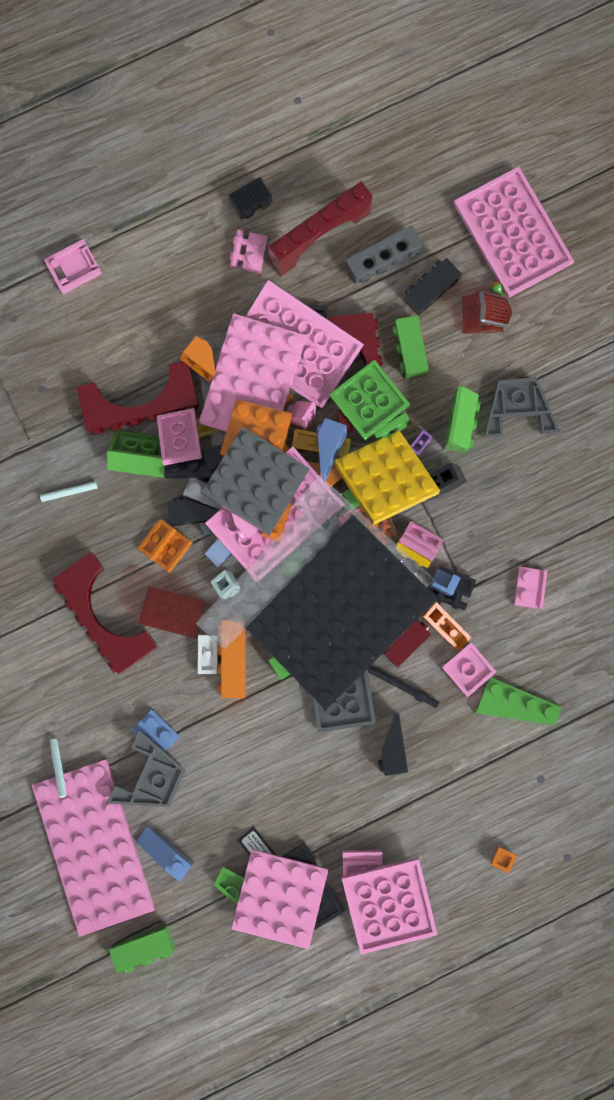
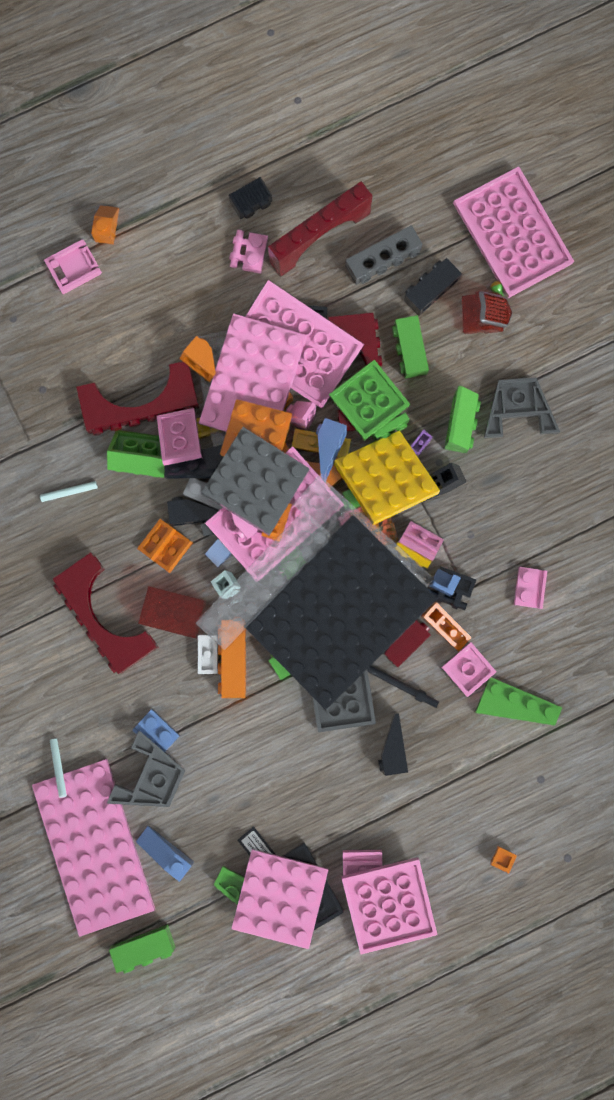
none -> orange slope [91,205,119,244]

